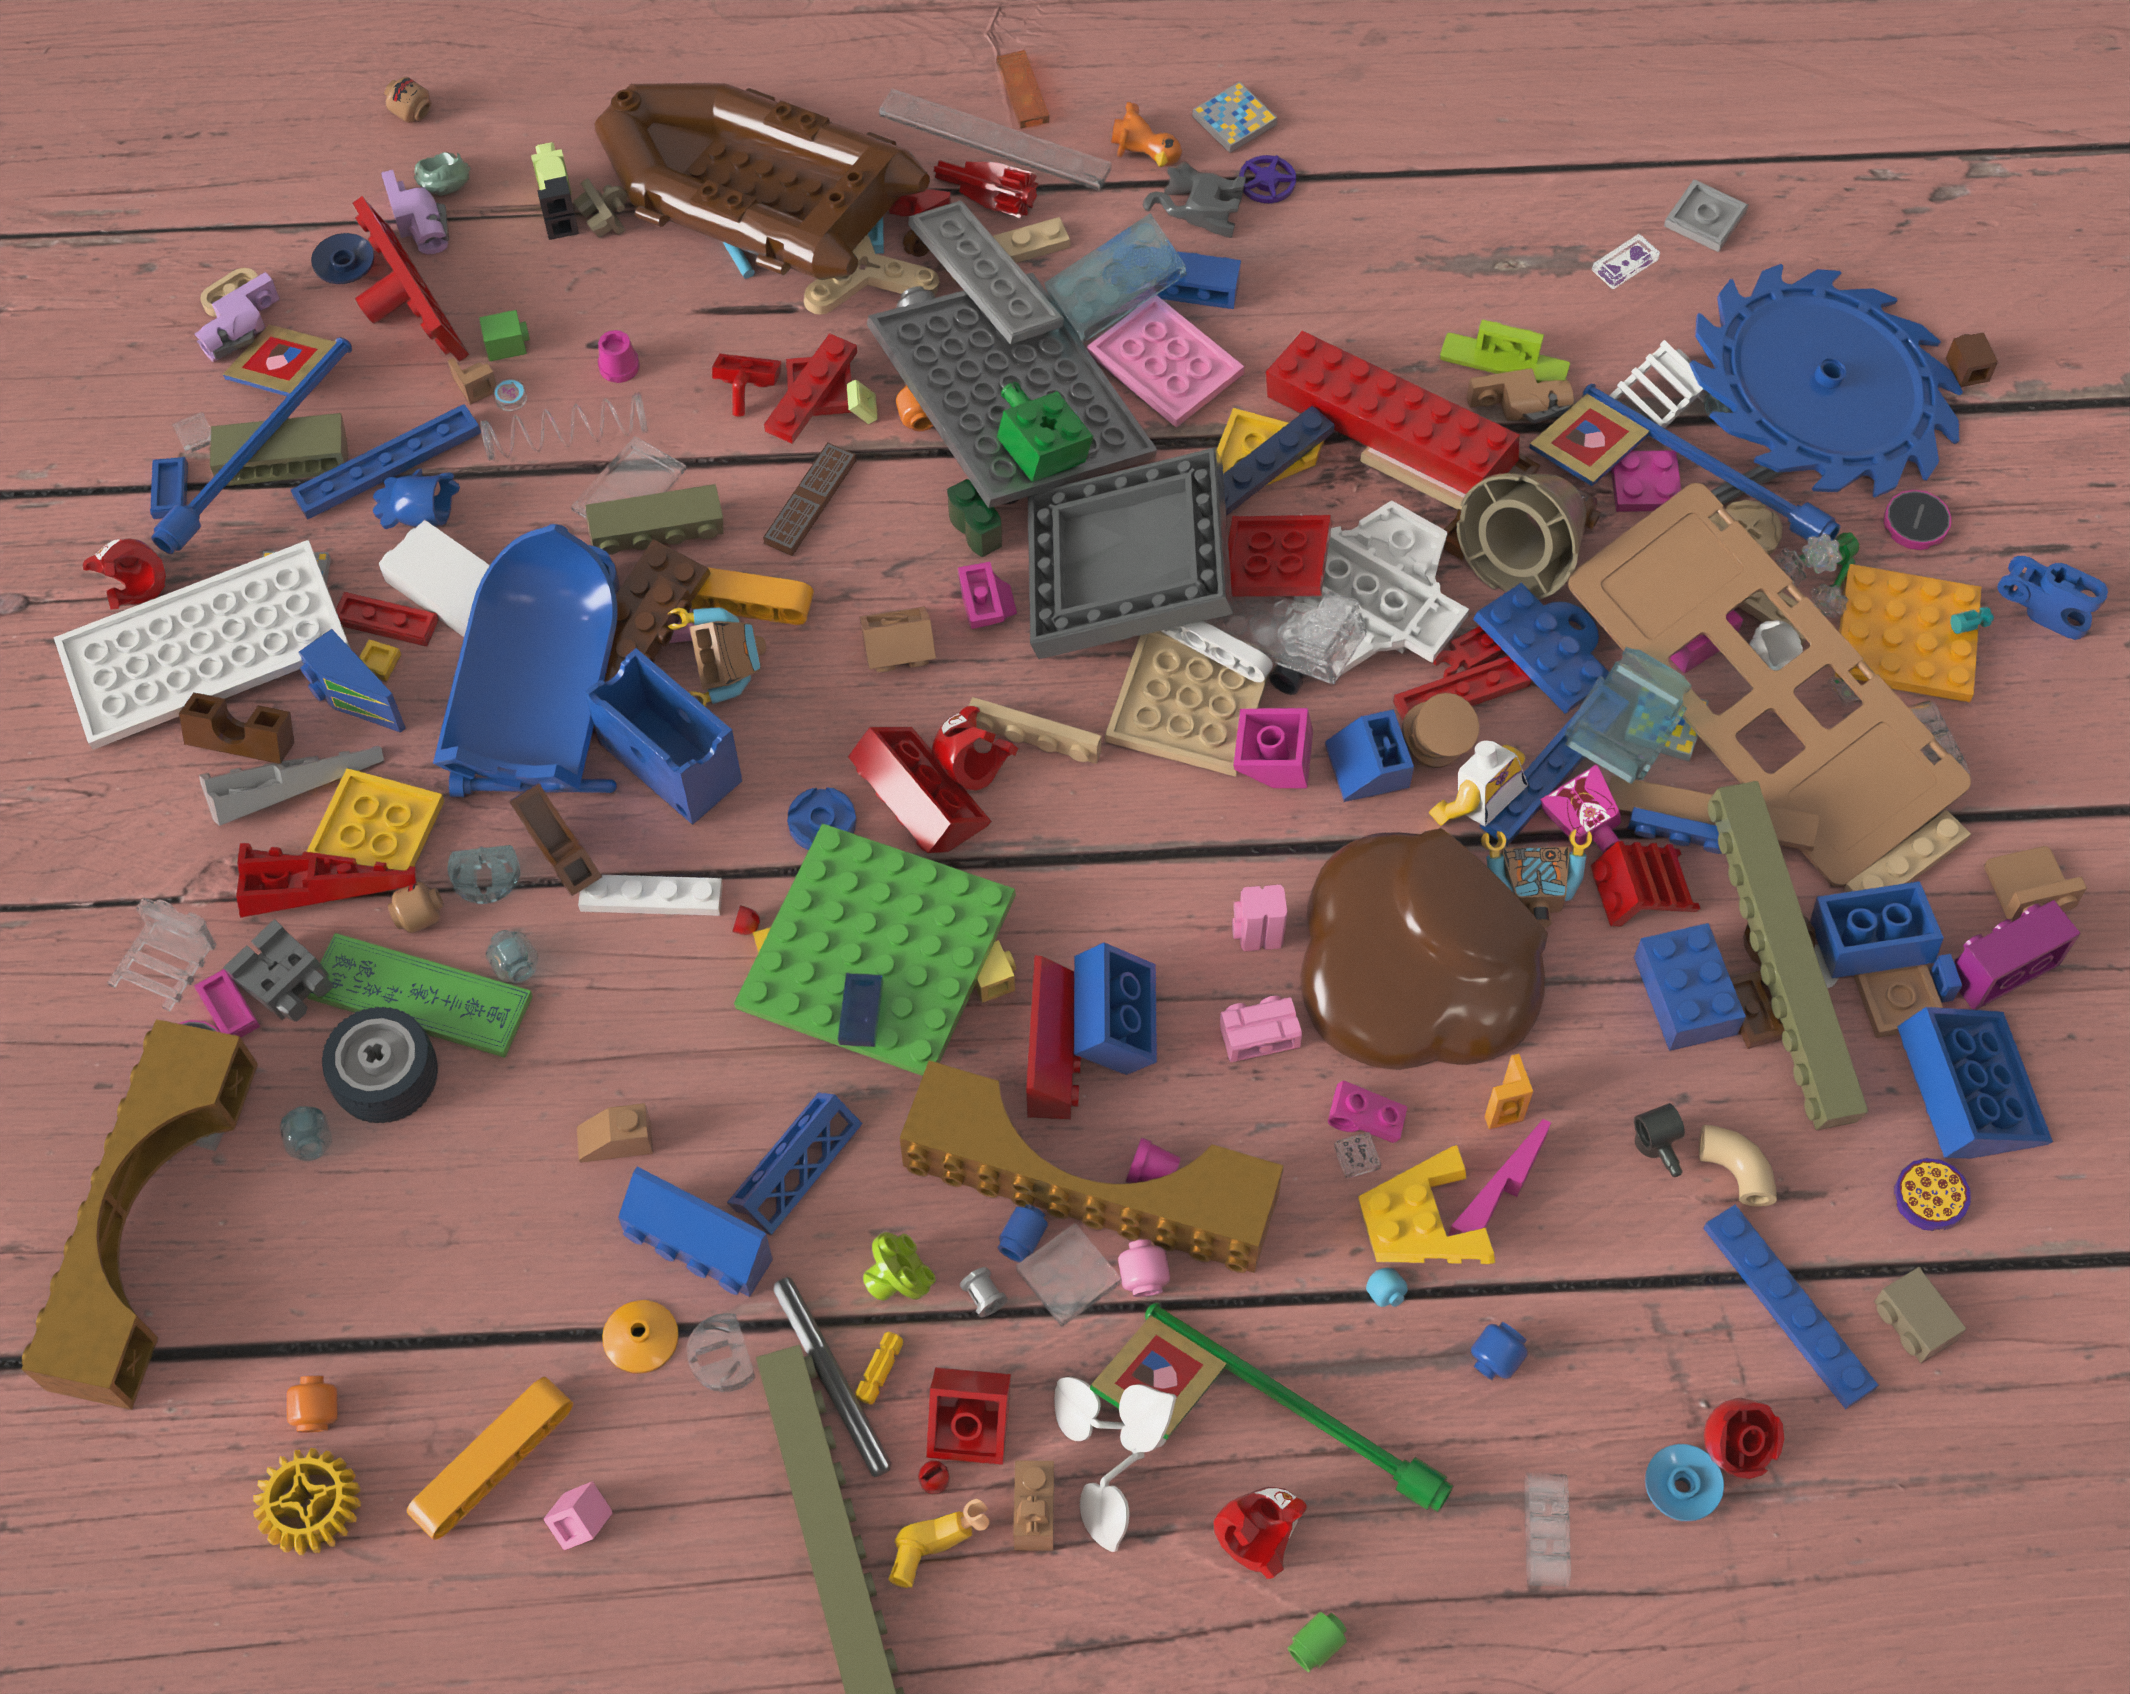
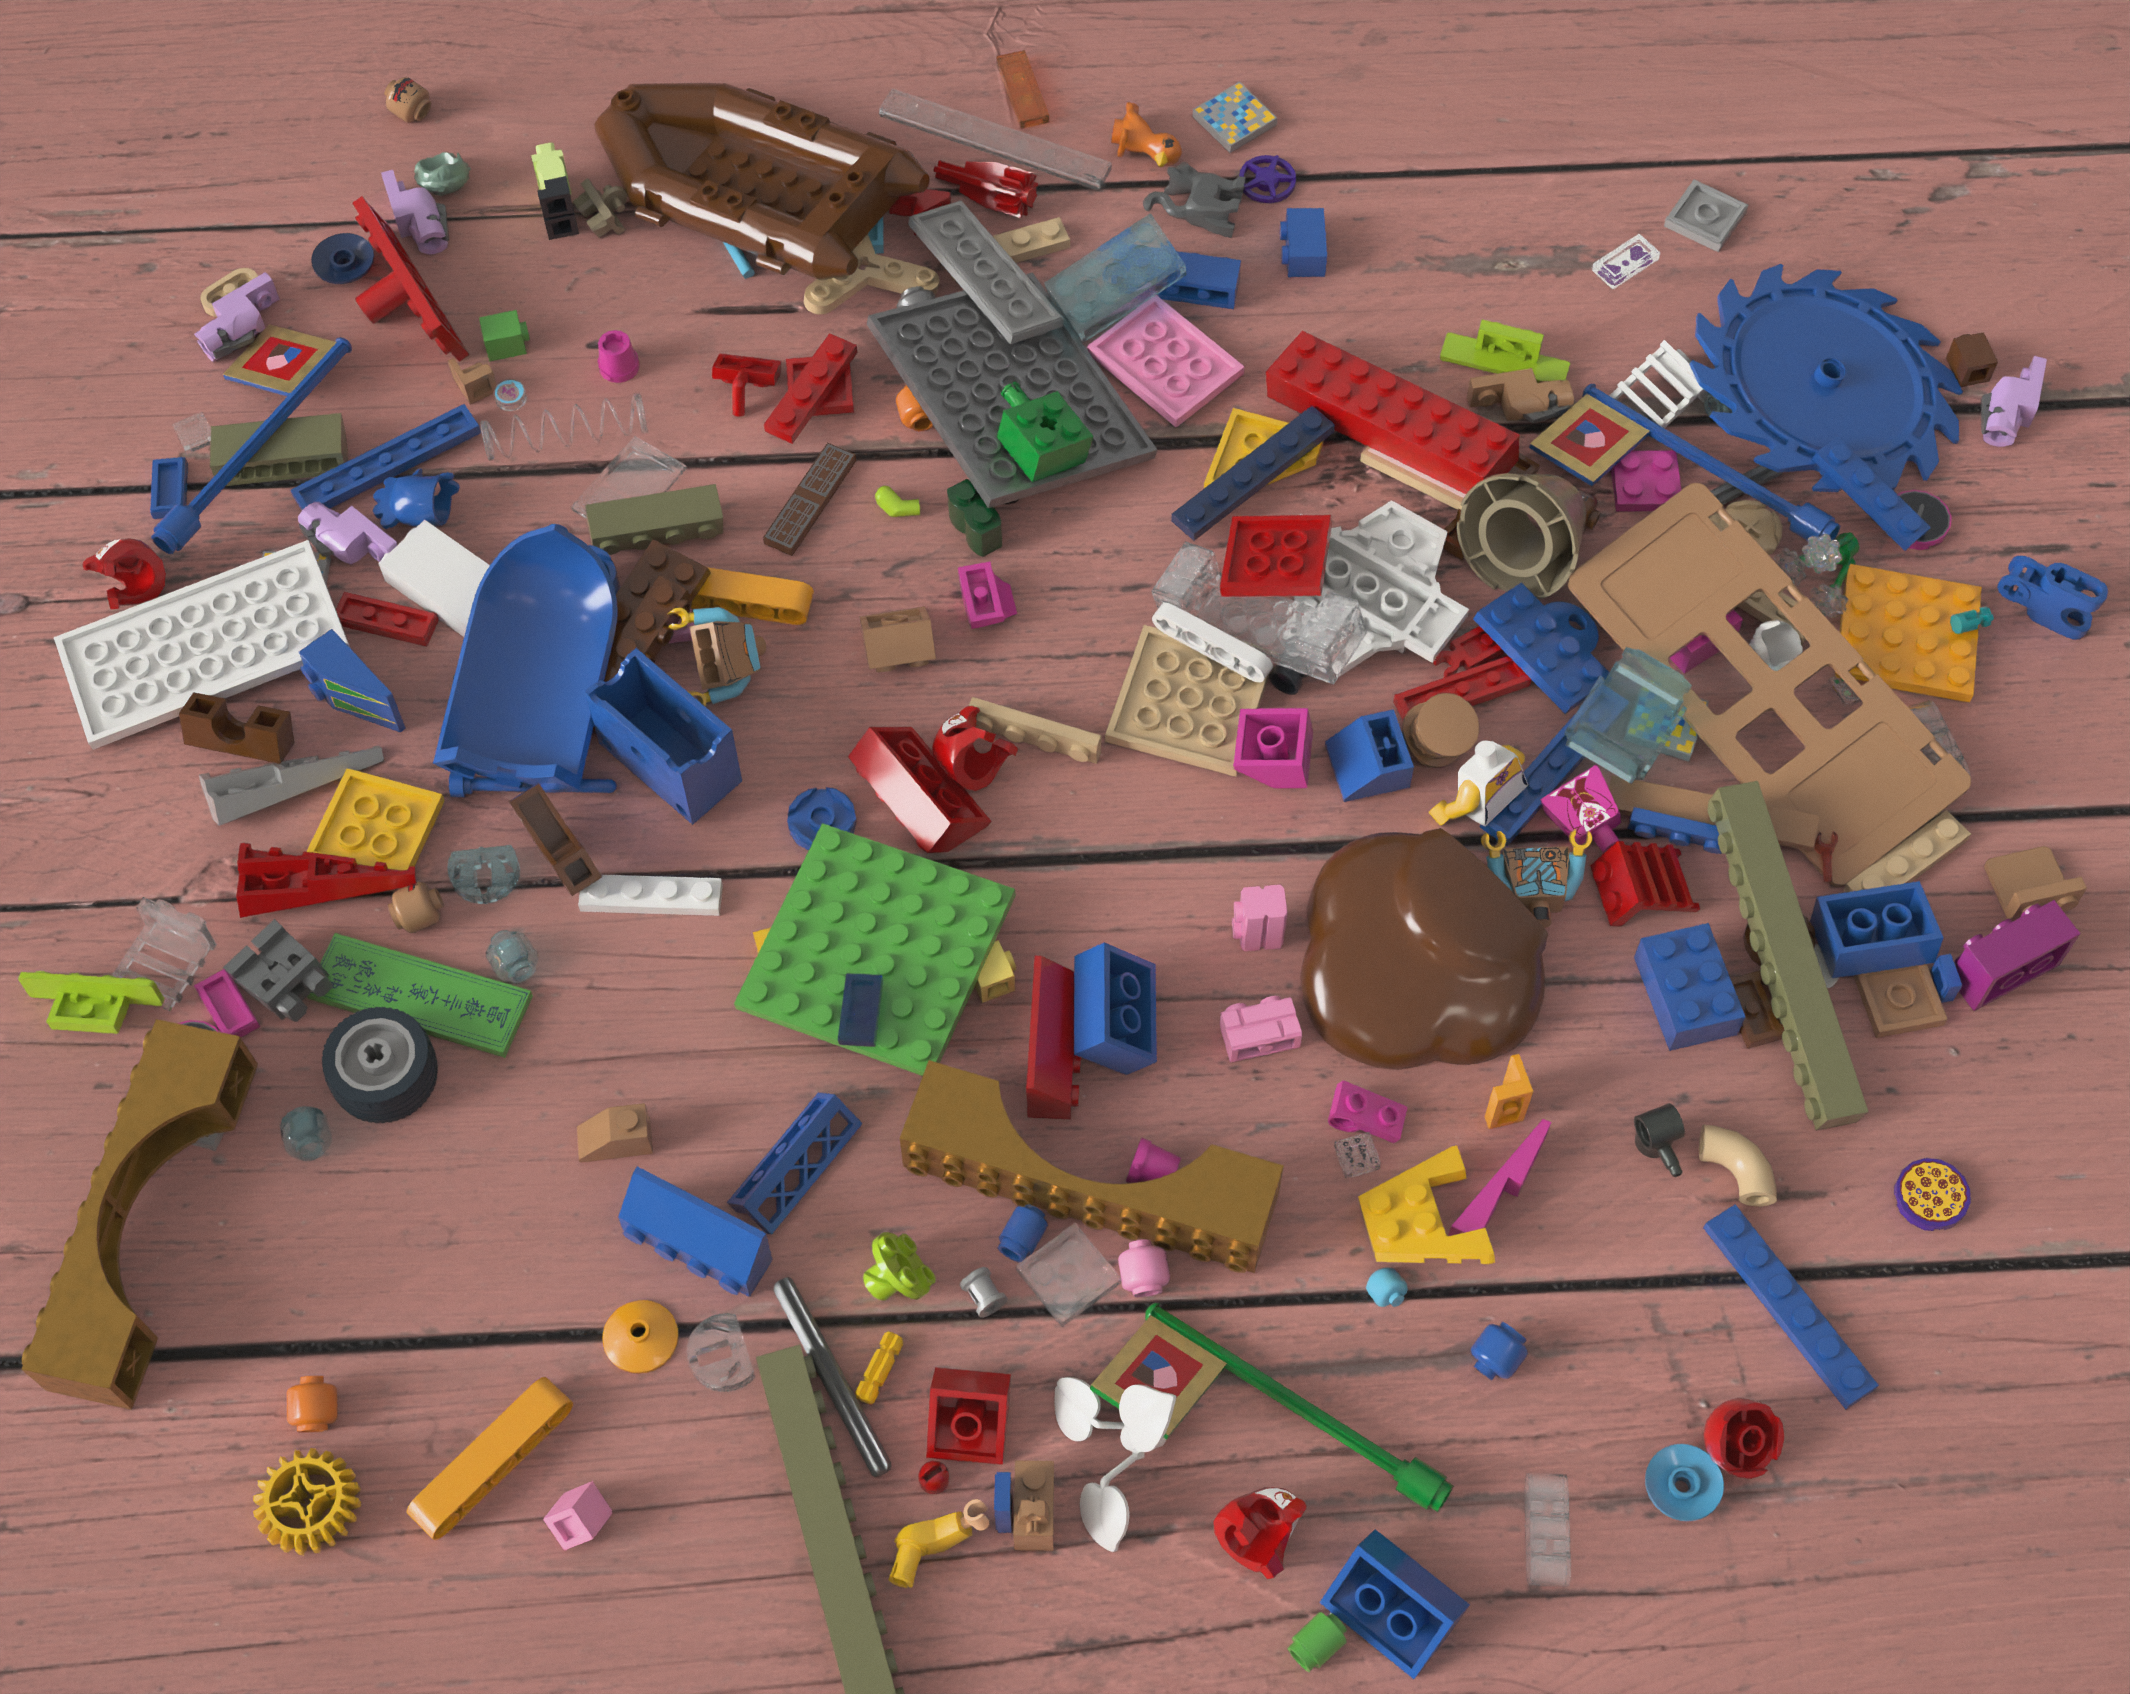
yellow tile [359,639,401,681] -> none
red hinge [732,905,760,935] -> none
yellowish green tile [847,380,877,424] -> none
reddish brown plate [903,229,930,257] -> none
dark grey tile [1028,447,1233,659] -> none
dark tan brick [1874,1267,1966,1363] -> none
blue slope [1897,1007,2053,1159] -> none
none -> lime bracket [18,971,165,1034]
none -> lavender plate [298,502,397,565]
none -> lime arm [875,486,920,517]
none -> blue tile [994,1472,1012,1533]
none -> blue brick [1280,208,1327,277]
none -> blue slope [1319,1529,1470,1679]
none -> blue plate [1812,435,1931,551]
none -> clear red hand [1814,831,1838,882]
none -> lavender plate [1981,356,2047,447]

